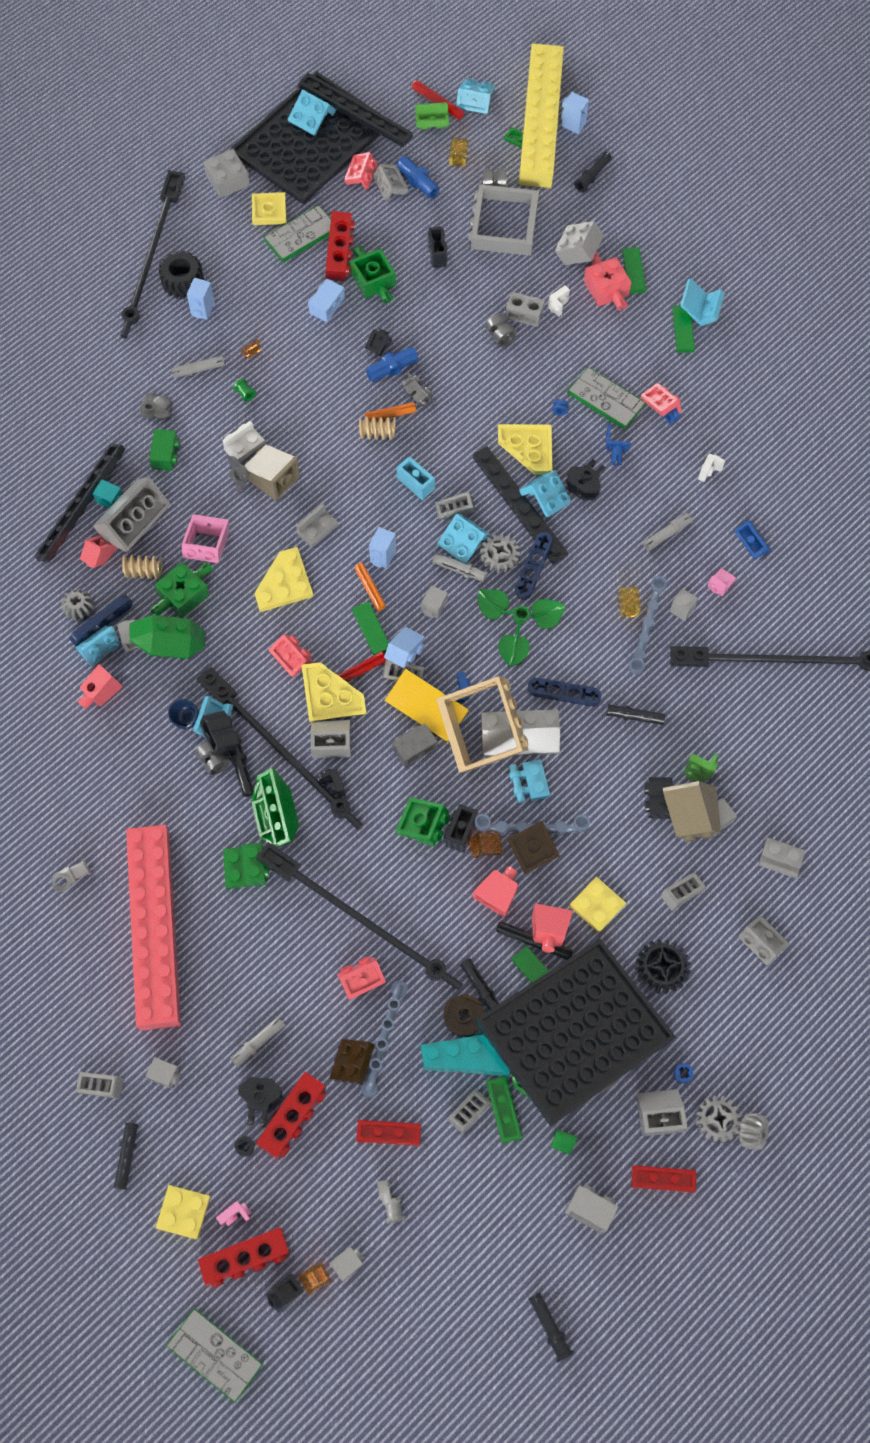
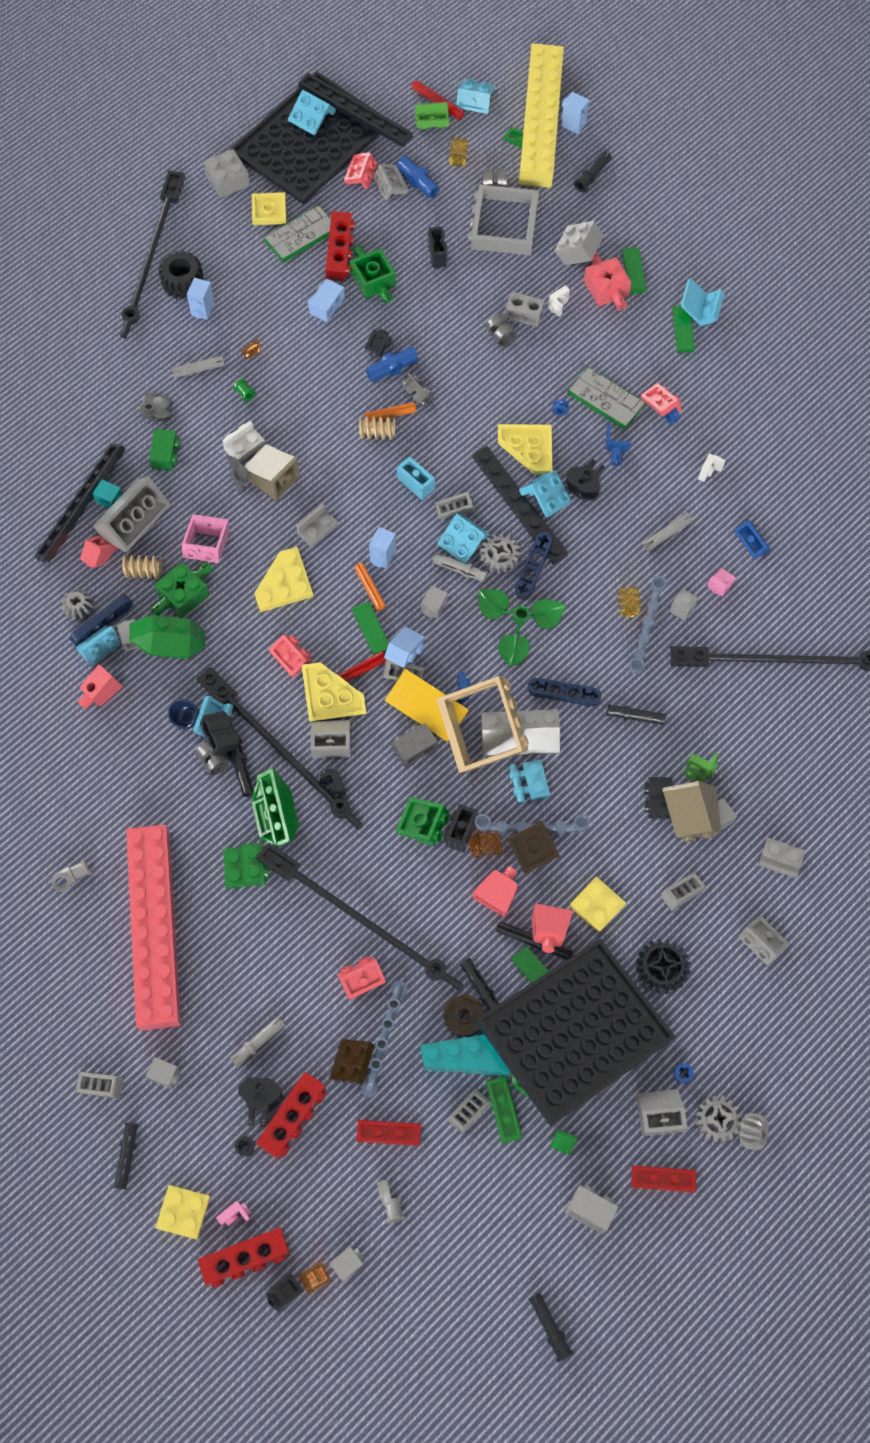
light grey tile [166,1308,263,1403] -> none

